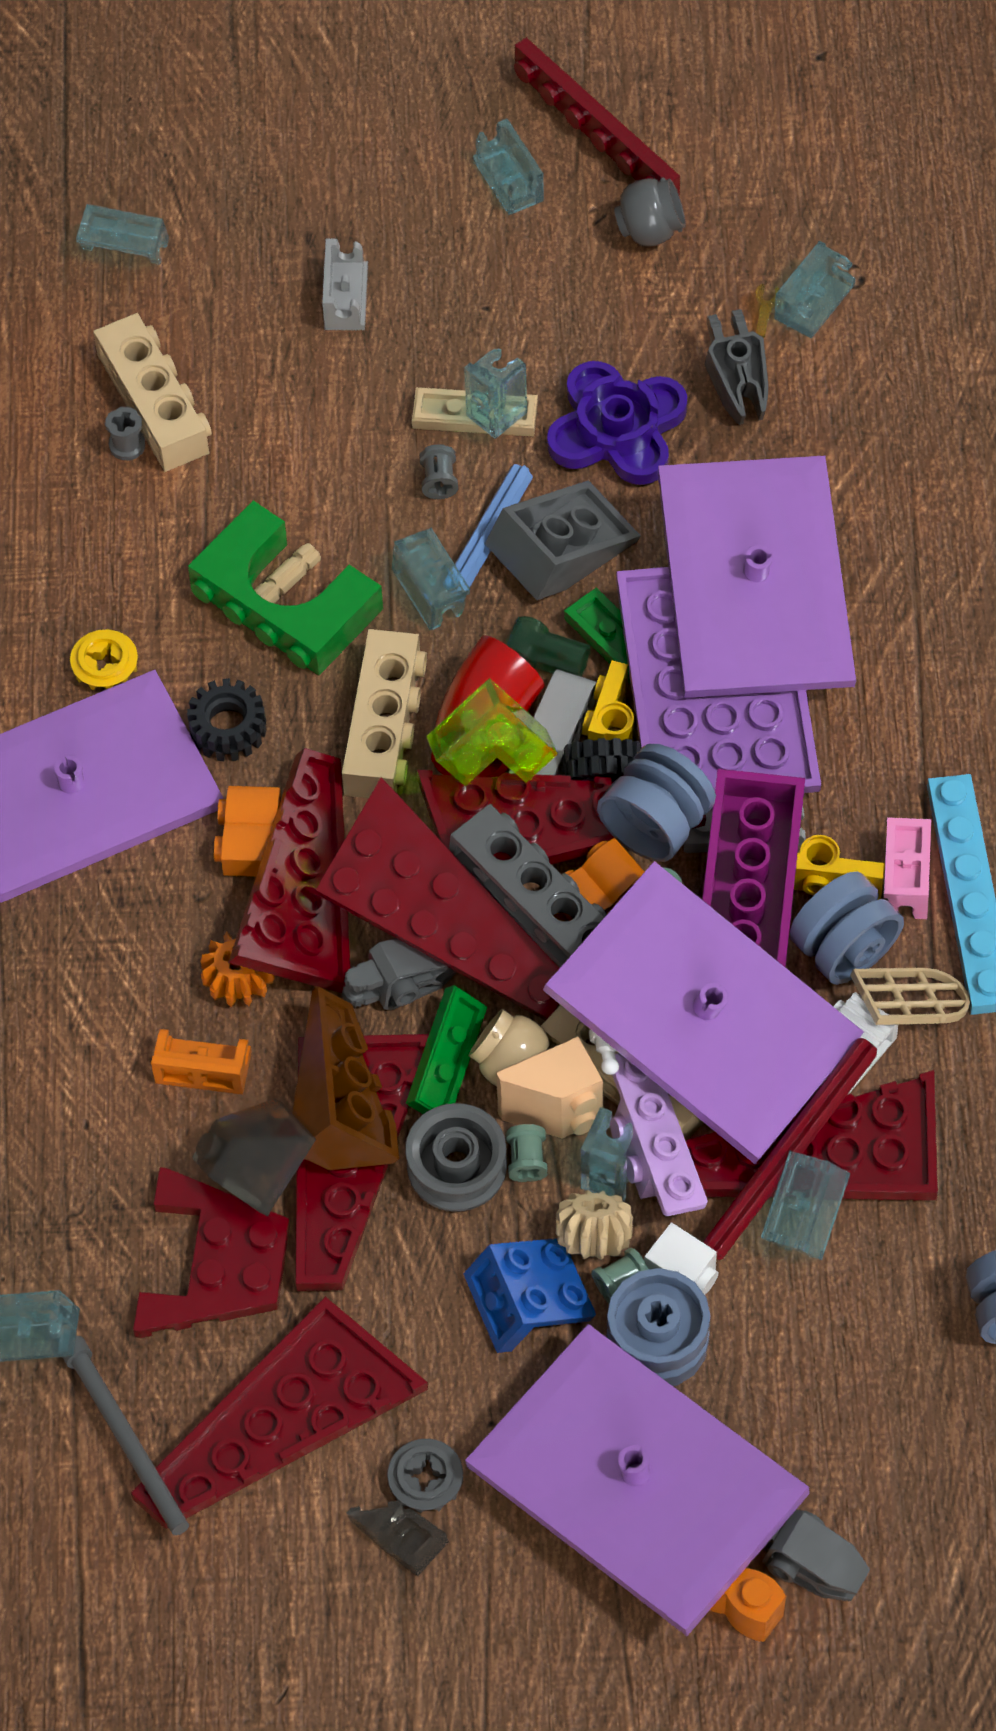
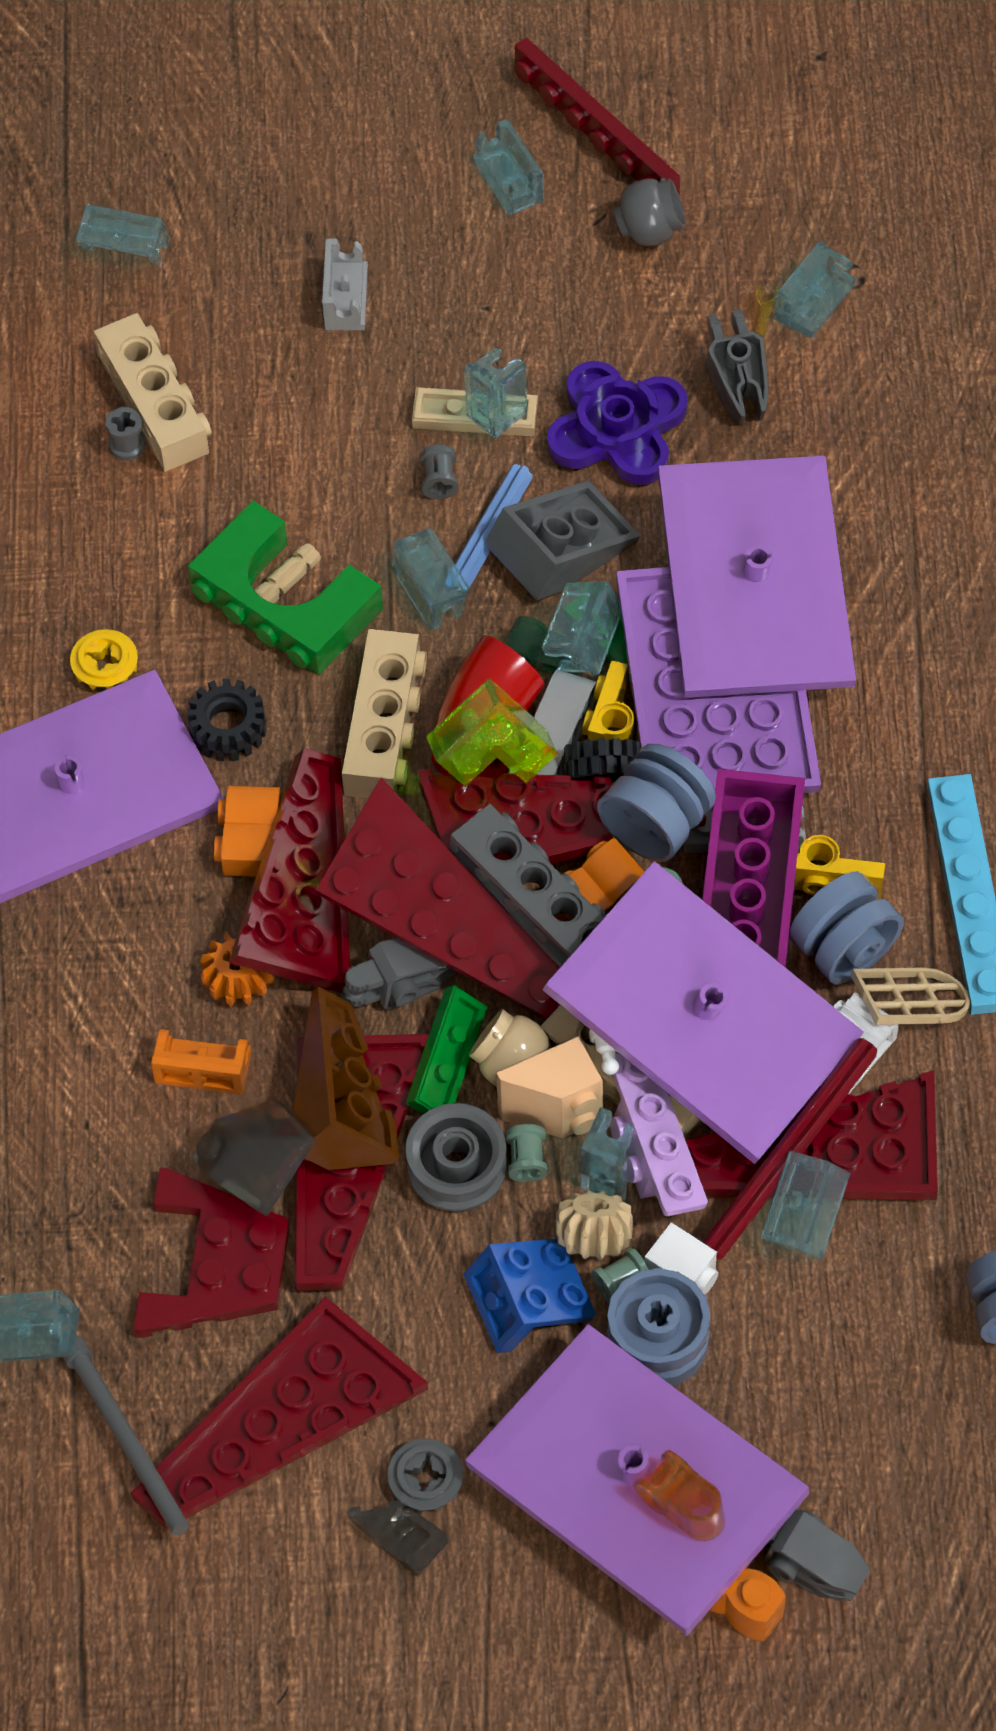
bright pink hinge [884,818,931,919] -> none
none -> clear light blue hinge [542,582,621,675]
none -> clear orange piece [633,1450,726,1541]

